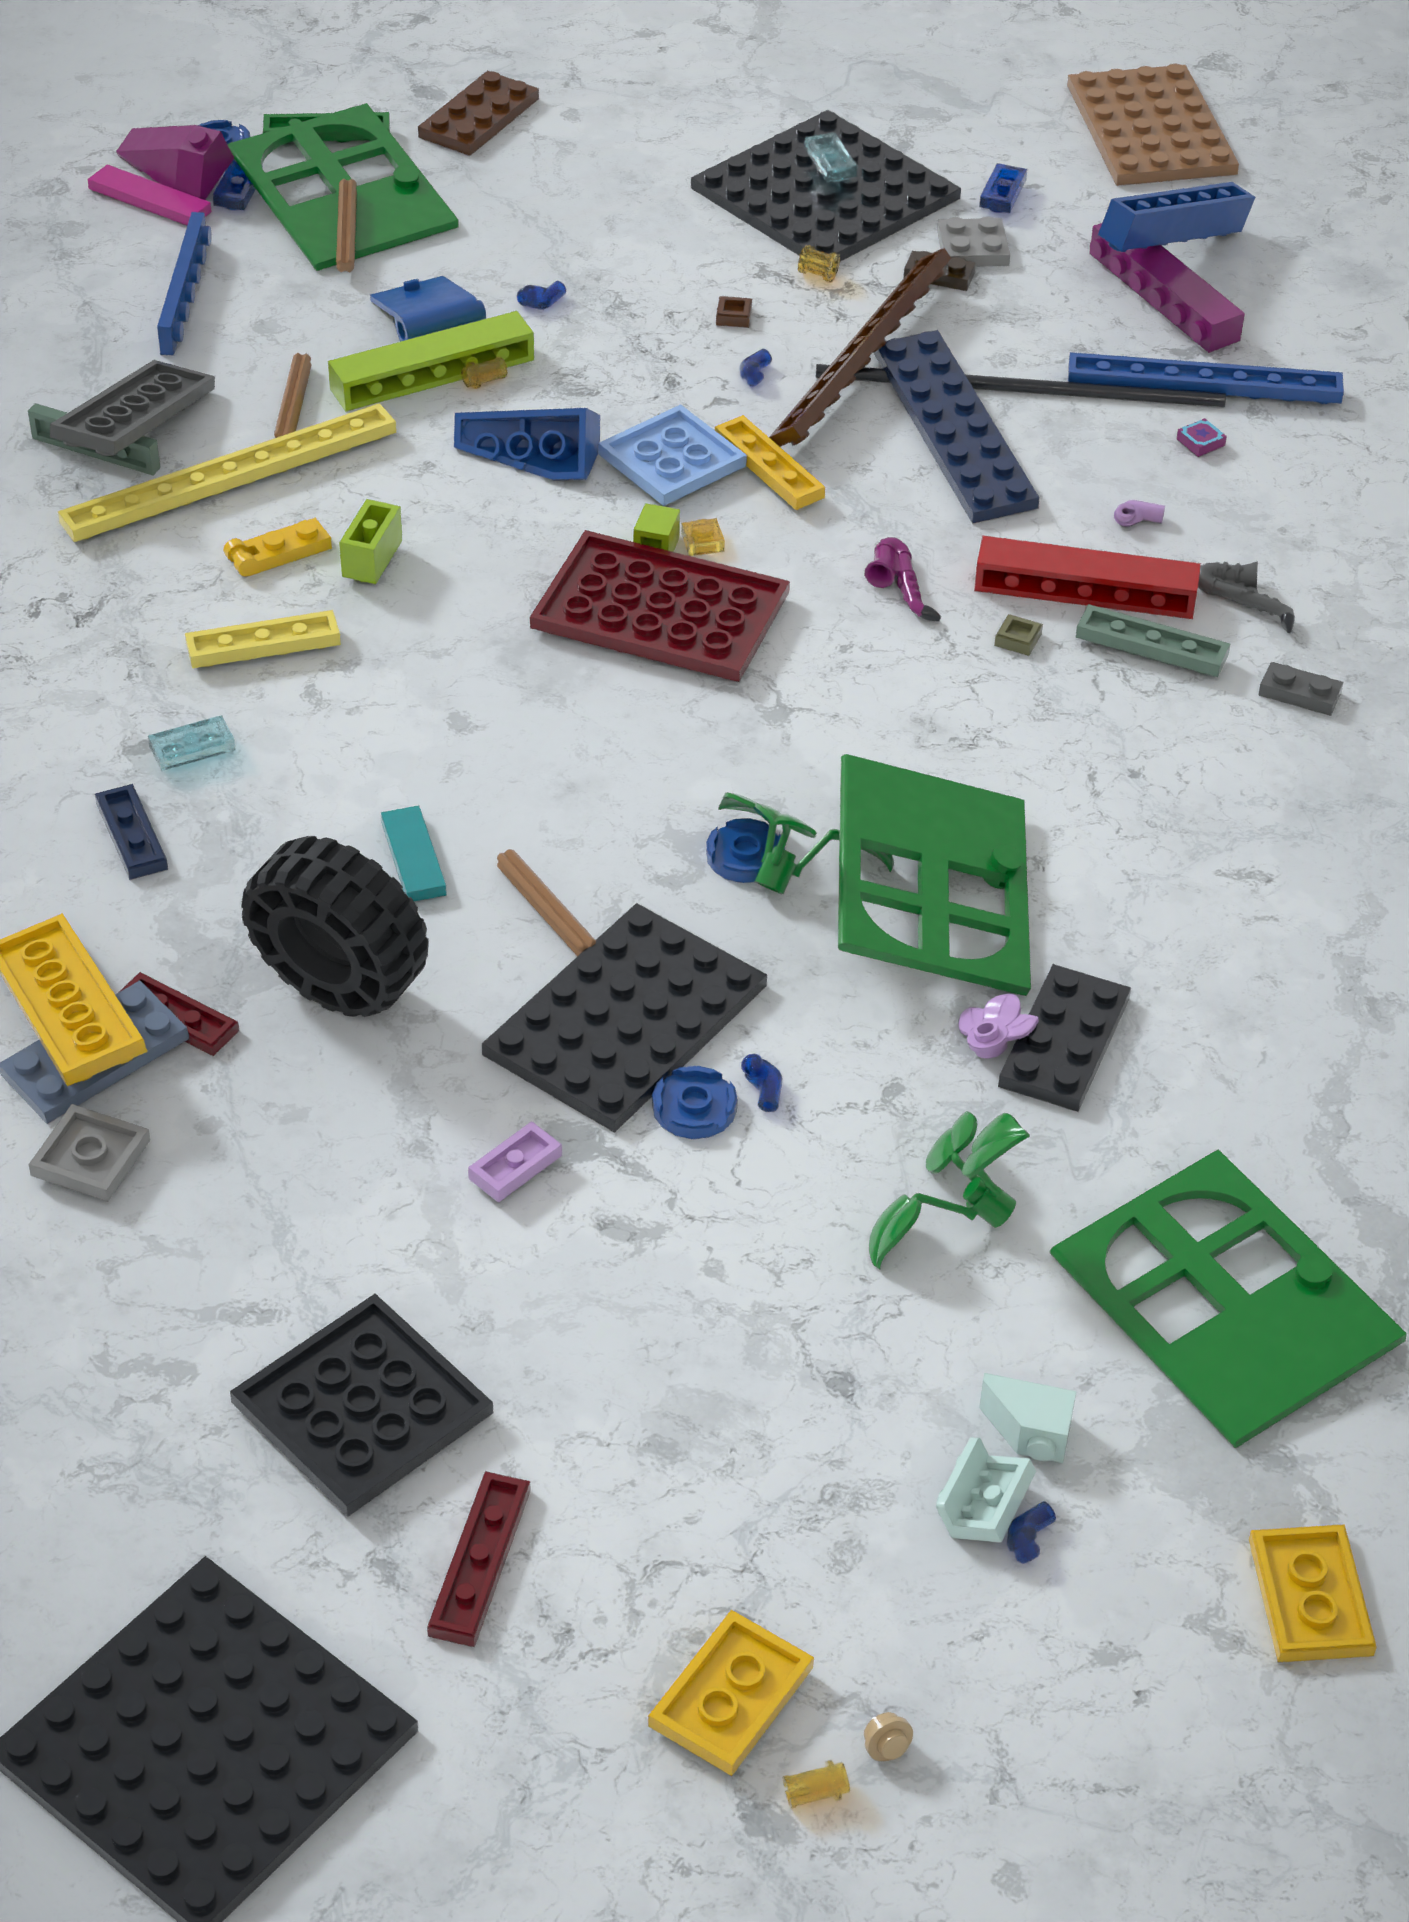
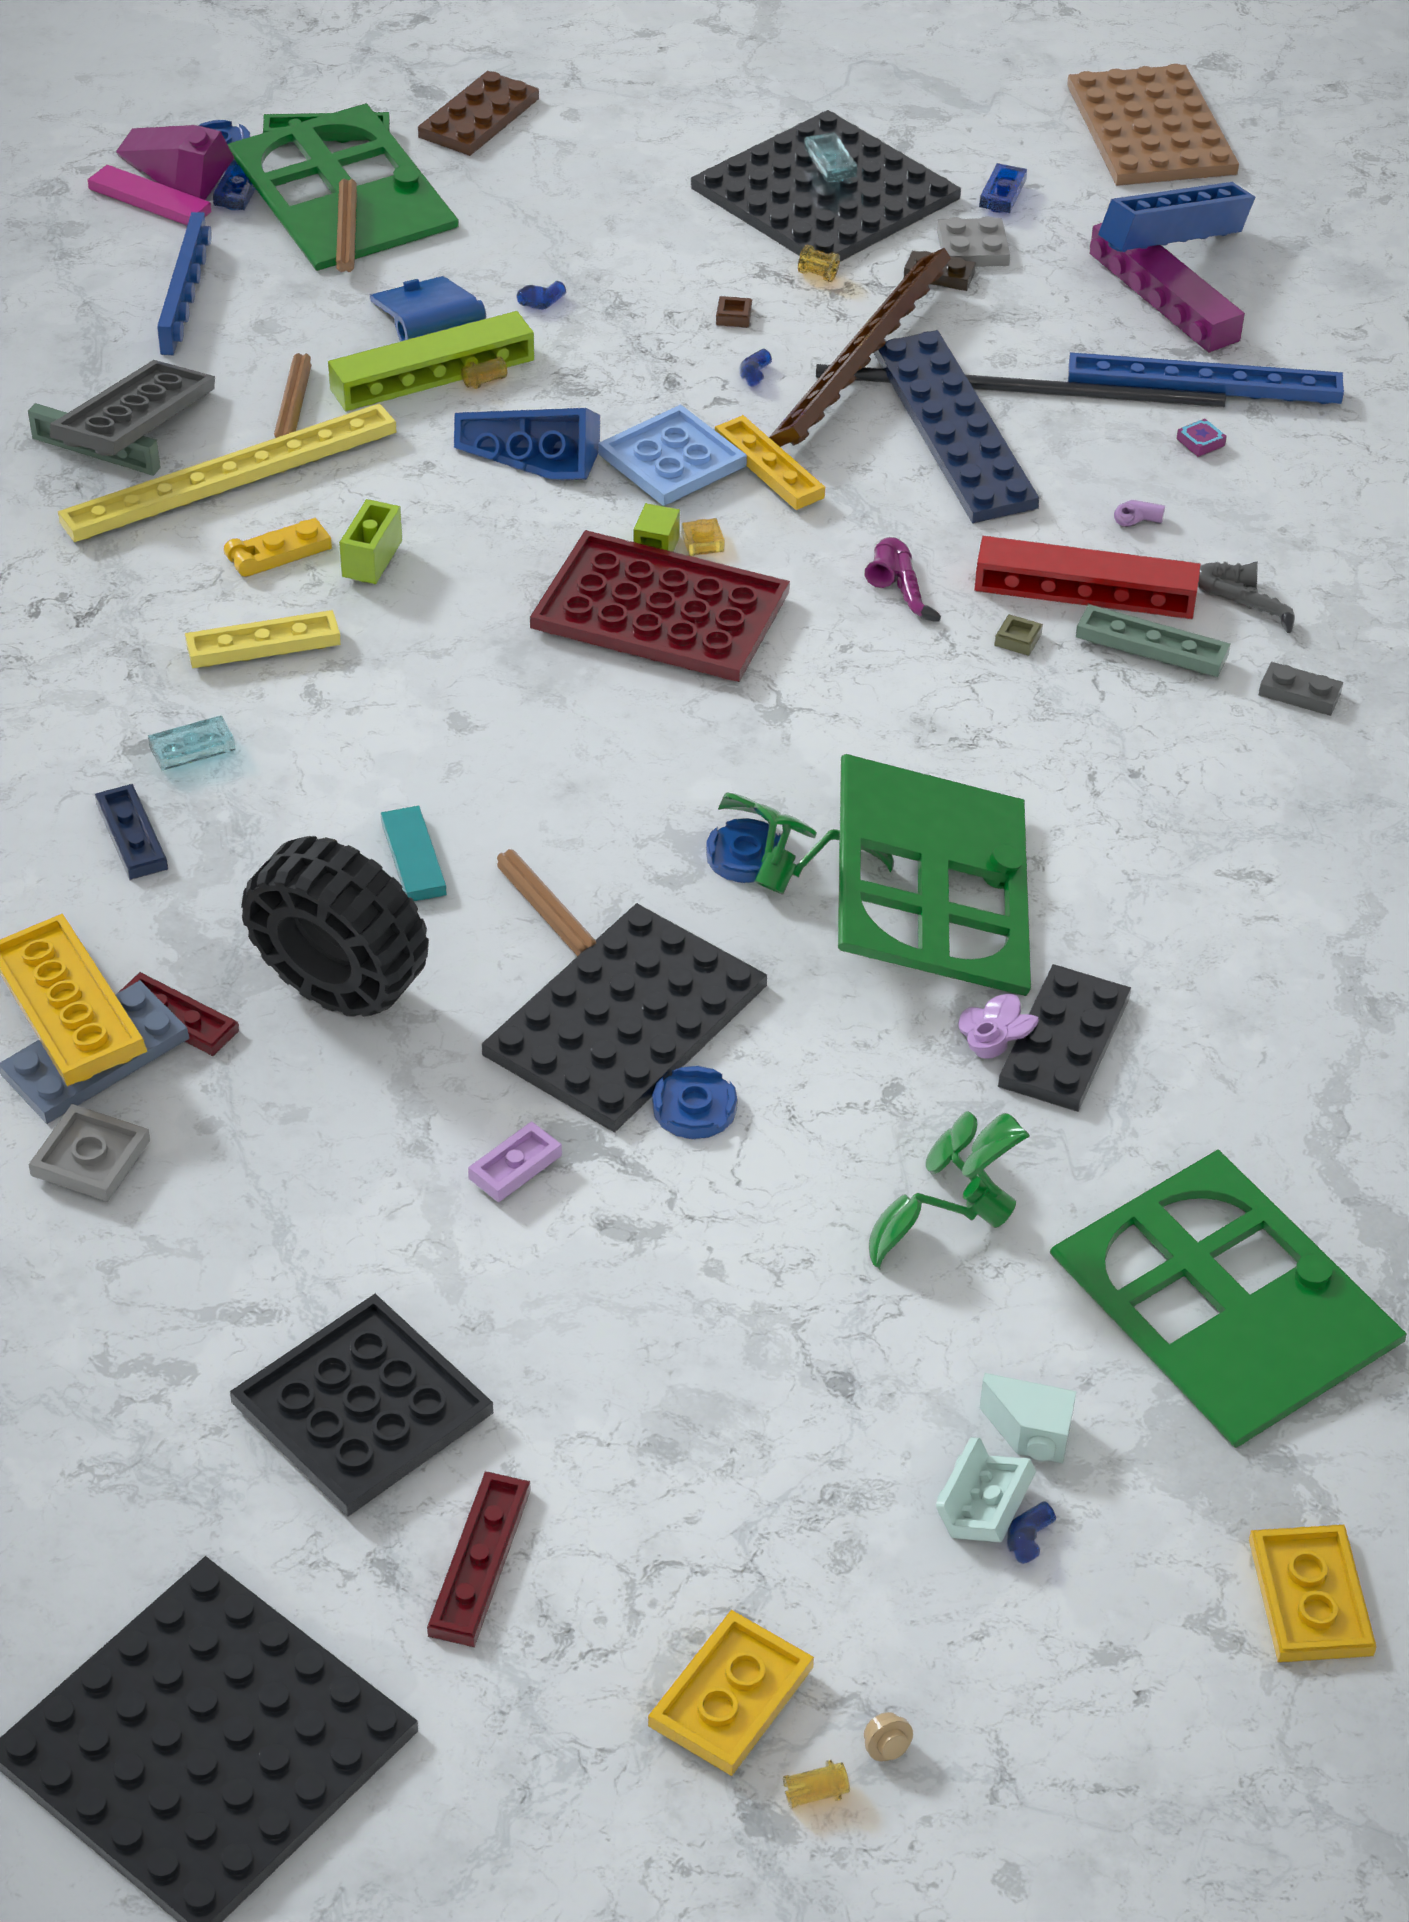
clear blue arm [741,1053,783,1112] -> none

